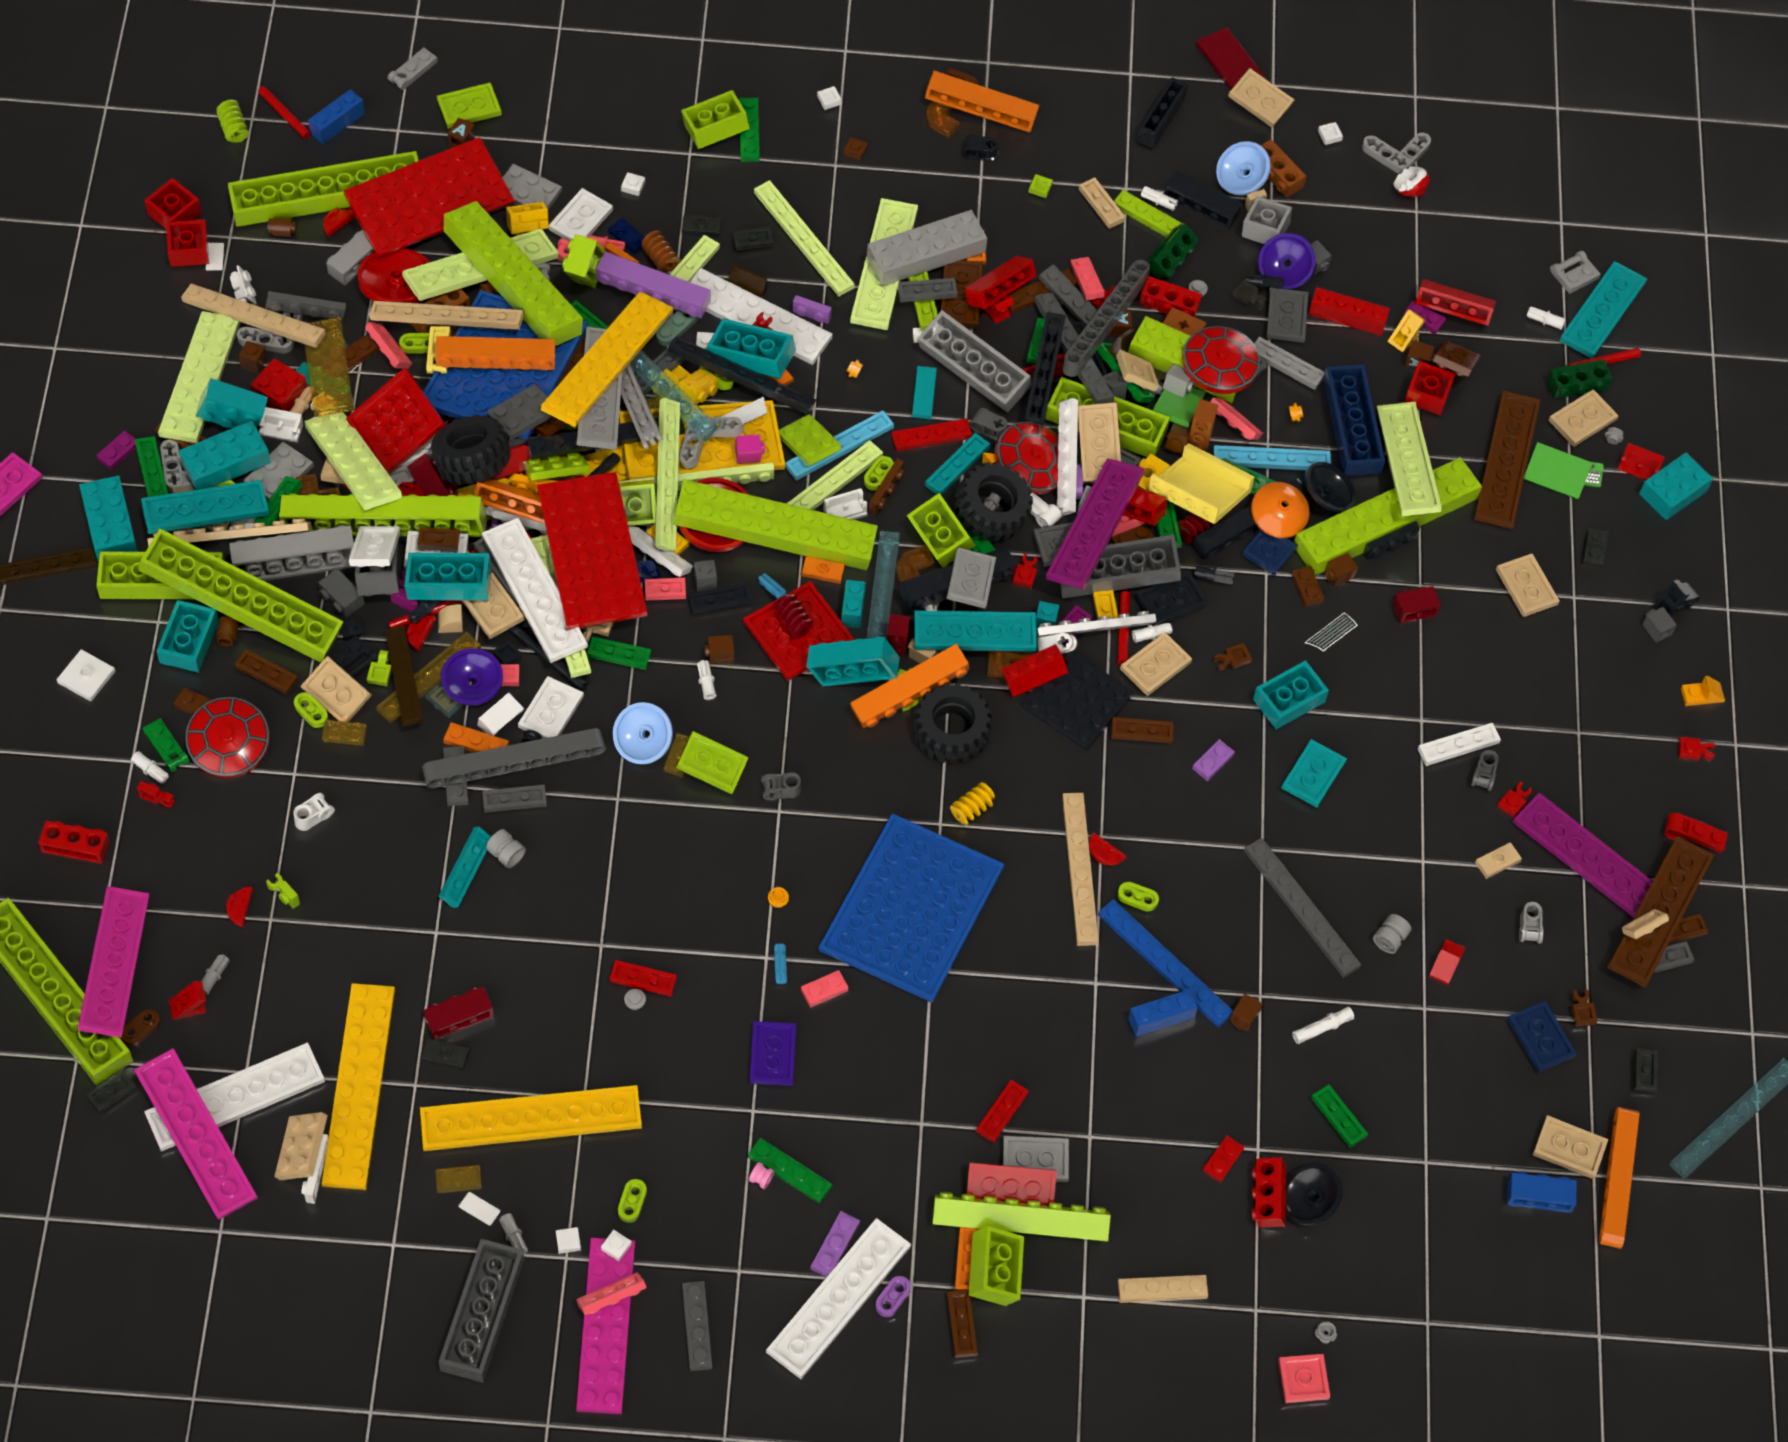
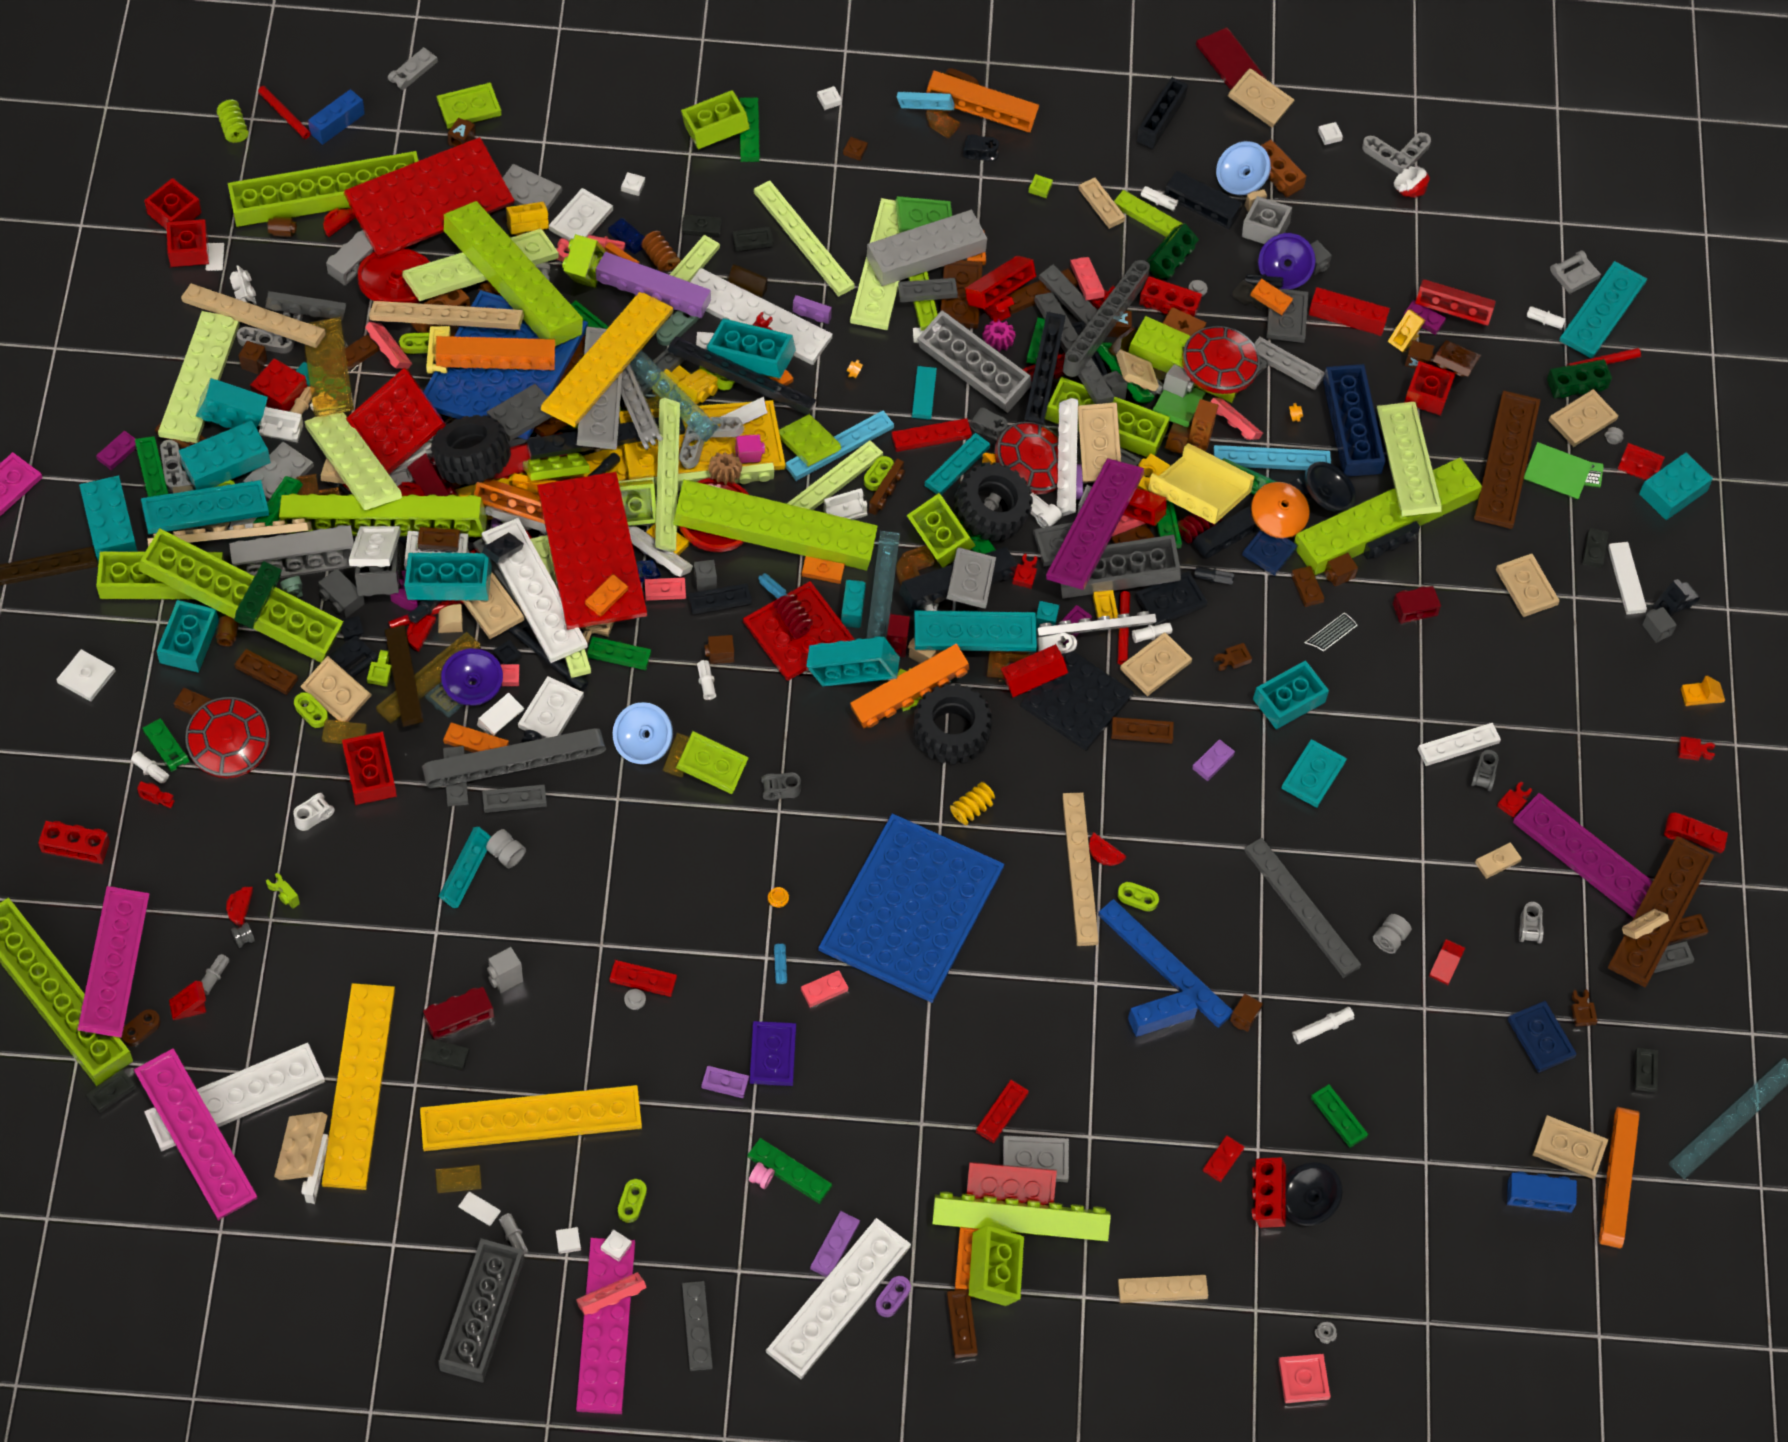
none -> dark grey wheel [231,922,255,948]
none -> dark green brick [234,561,282,629]
none -> sand green plate [280,576,303,598]
none -> red brick [342,732,397,805]
none -> black plate [482,532,524,564]
none -> light grey brick [487,947,523,993]
none -> orange plate [585,575,628,617]
none -> medium lavender plate [702,1066,749,1098]
none -> medium nougat gear [708,451,742,485]
none -> bright green tile [895,196,952,232]
none -> medium azure tile [897,92,955,110]
none -> dark pink gear [982,319,1015,352]
none -> orange plate [1250,279,1293,315]
none -> white tile [1608,542,1647,615]

